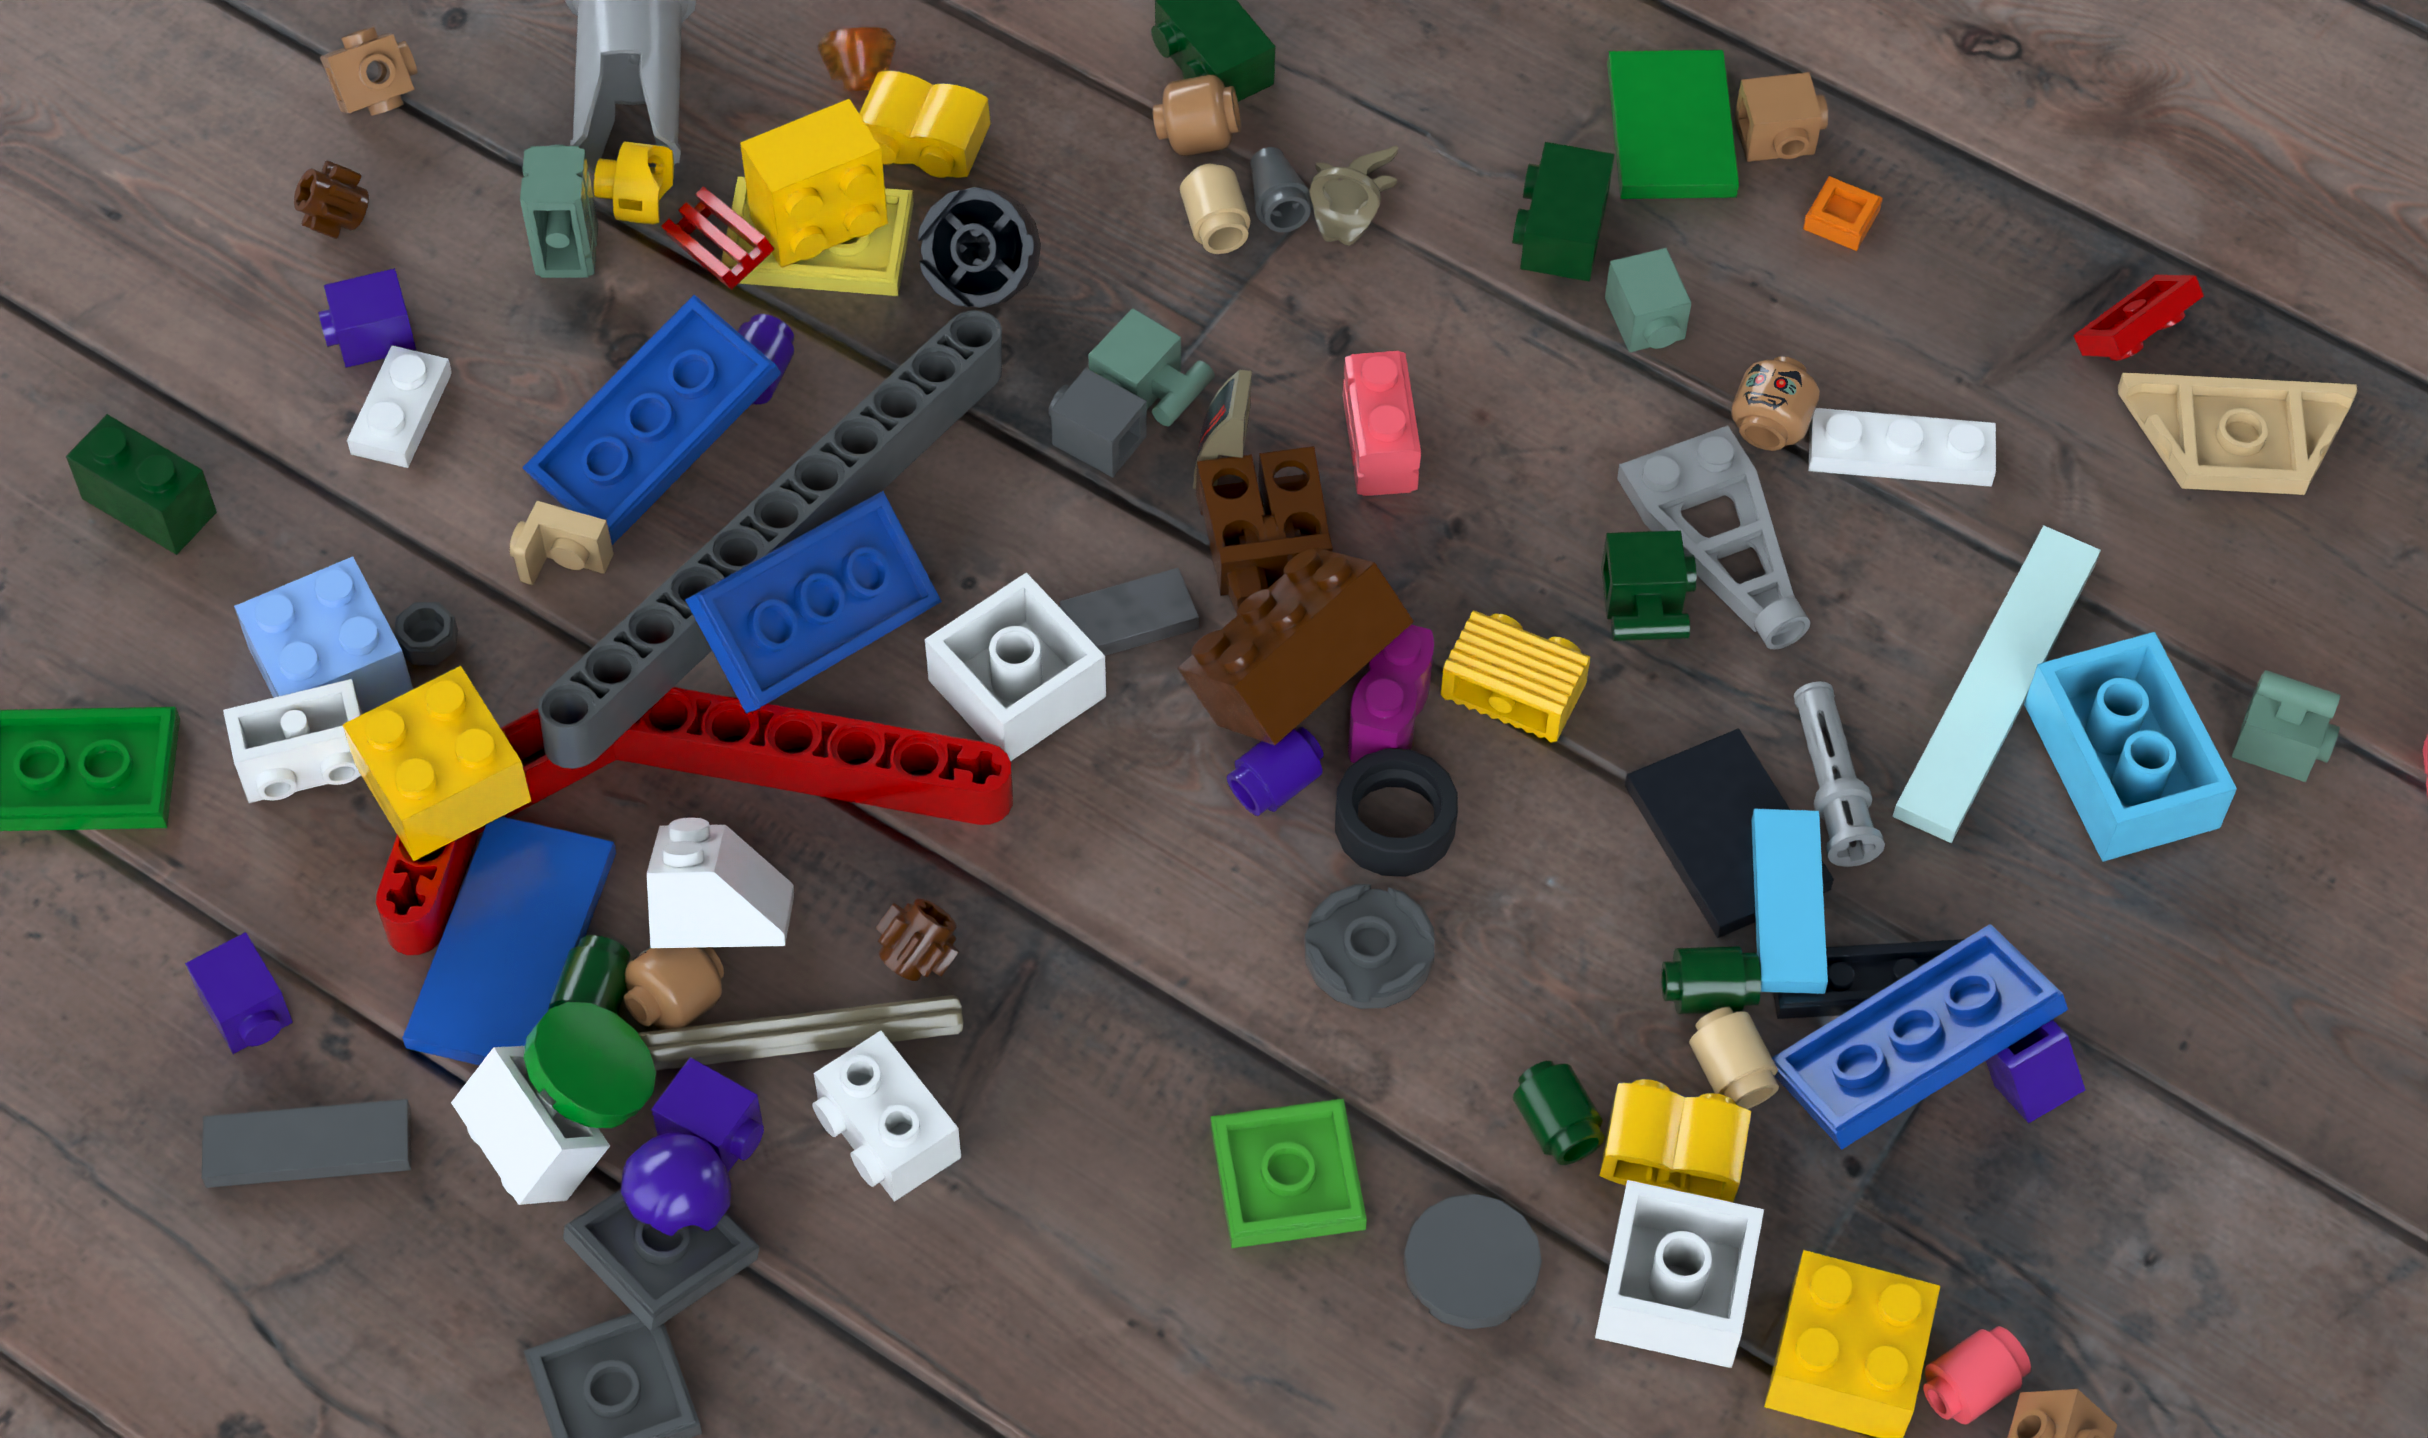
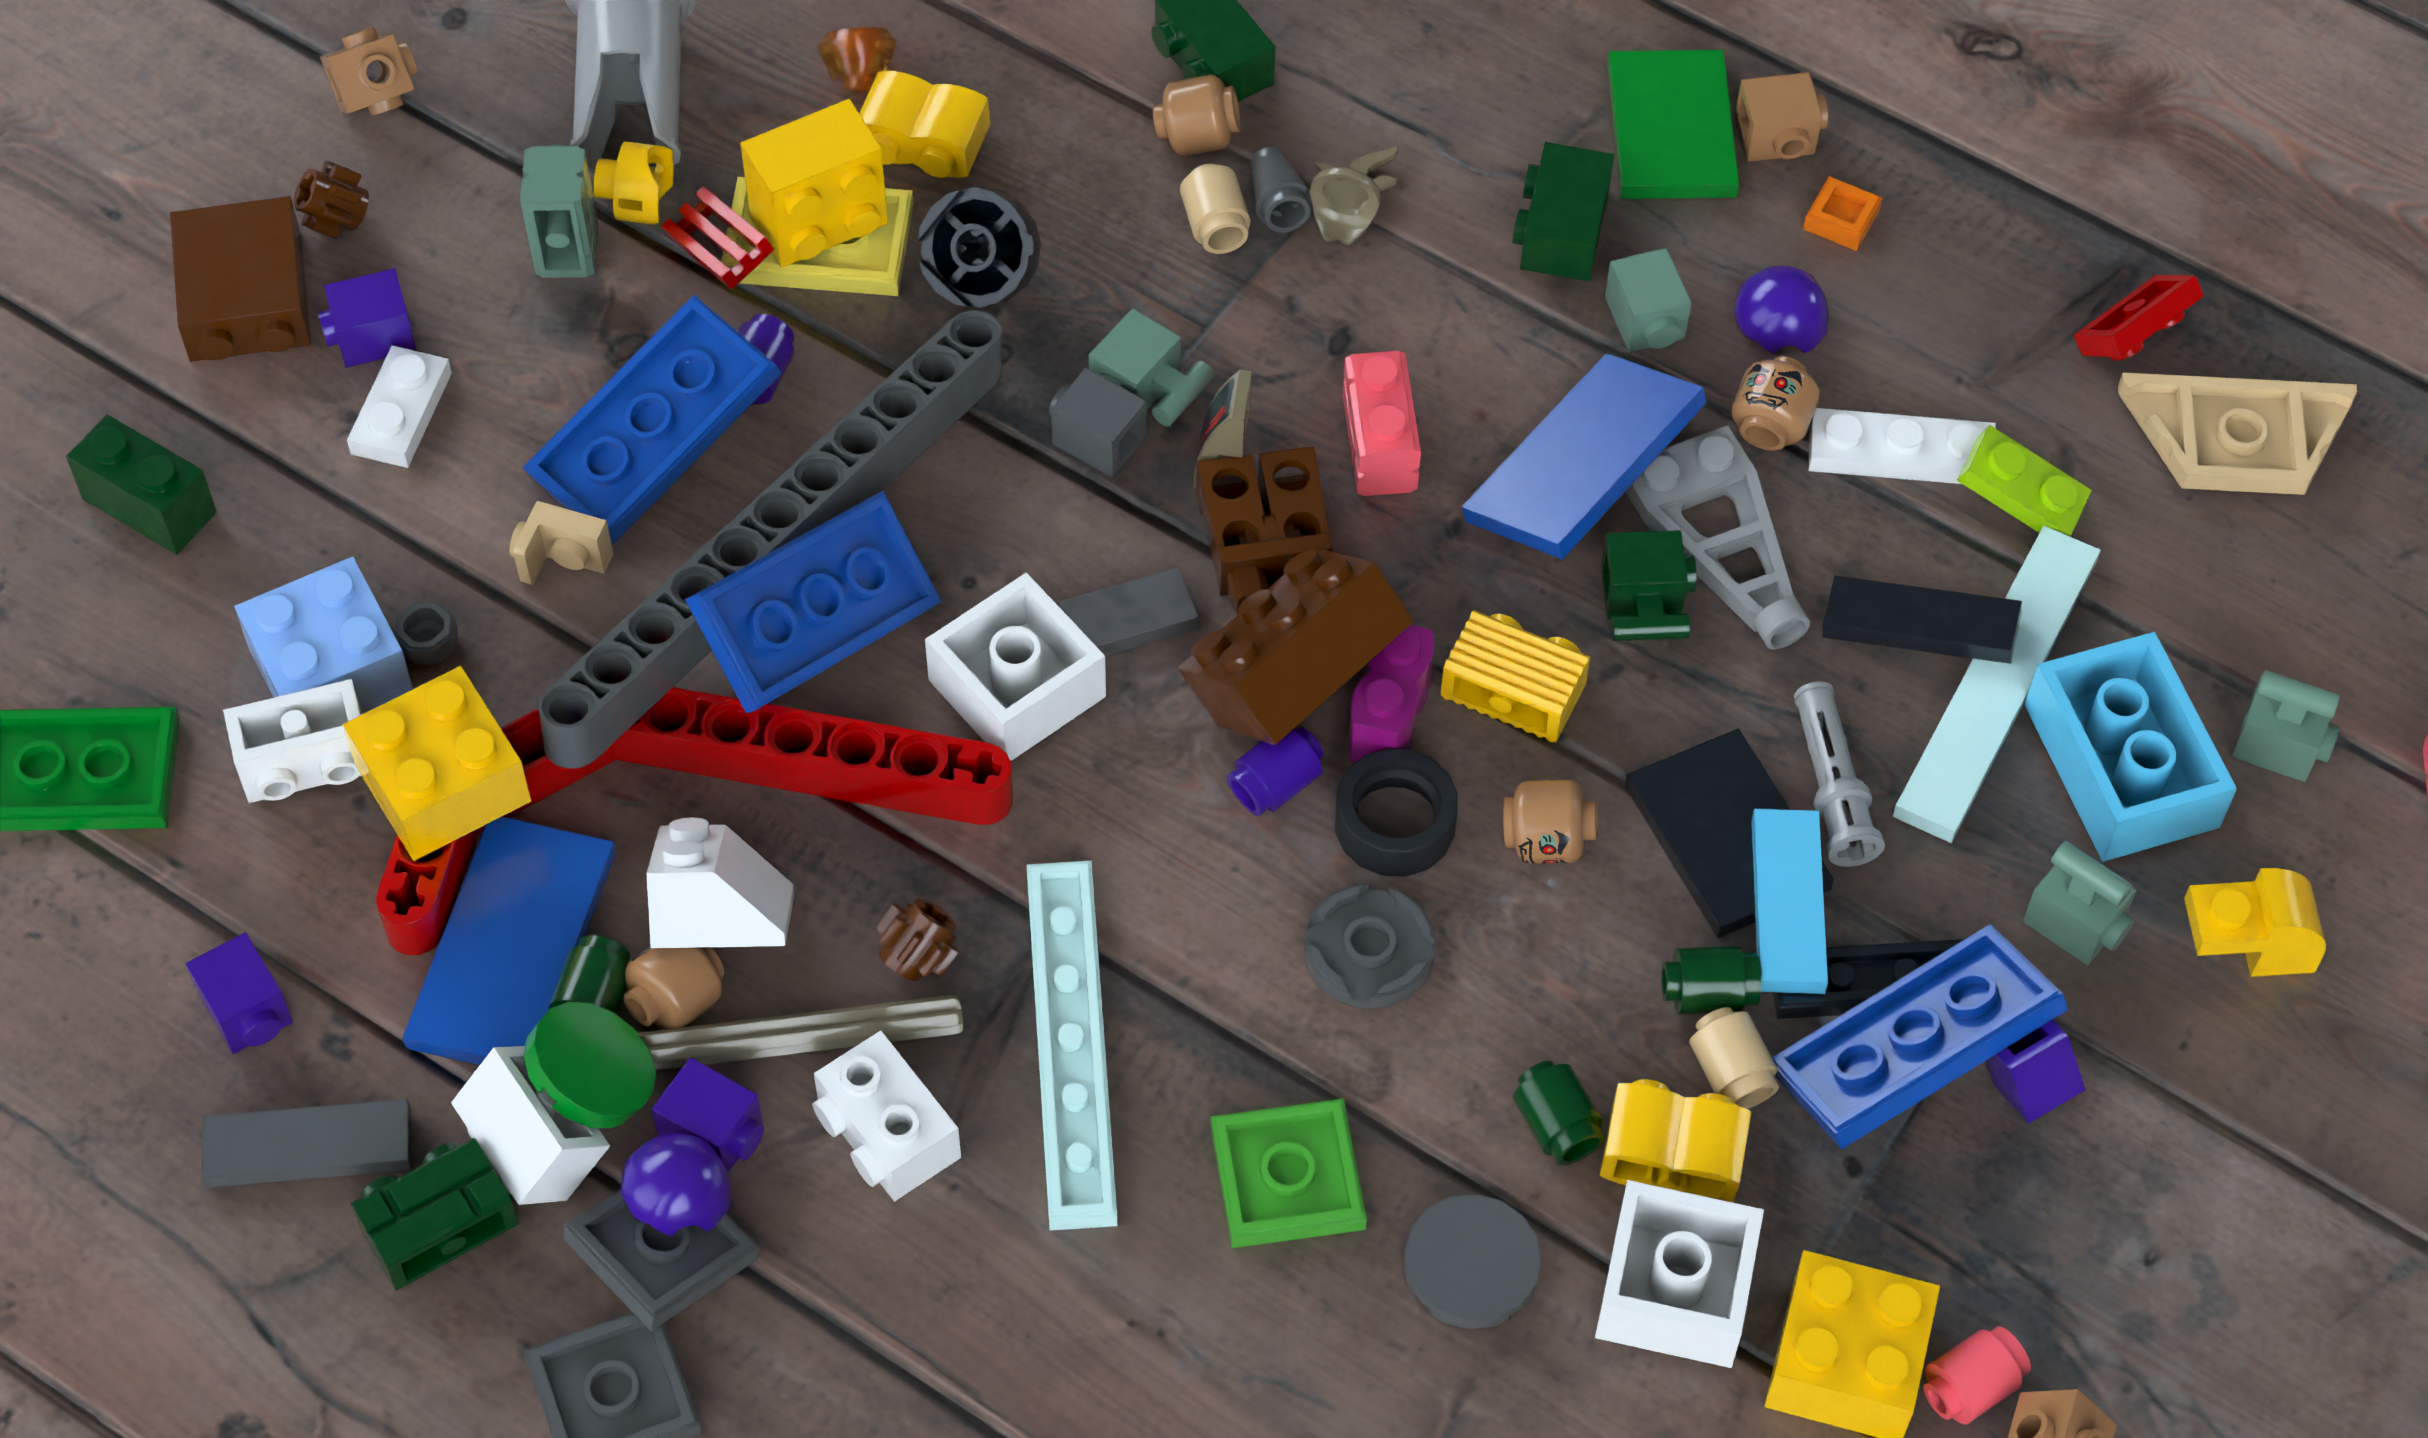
none -> reddish brown brick [170,196,311,362]
none -> dark green brick [350,1138,519,1291]
none -> light aqua tile [1027,861,1118,1231]
none -> tile [1462,353,1707,560]
none -> medium nougat head [1503,780,1598,864]
none -> dark purple hair [1734,265,1829,354]
none -> black tile [1822,575,2022,664]
none -> lime plate [1957,425,2092,536]
none -> sand green brick [2023,841,2137,966]
none -> yellow brick [2184,868,2326,977]

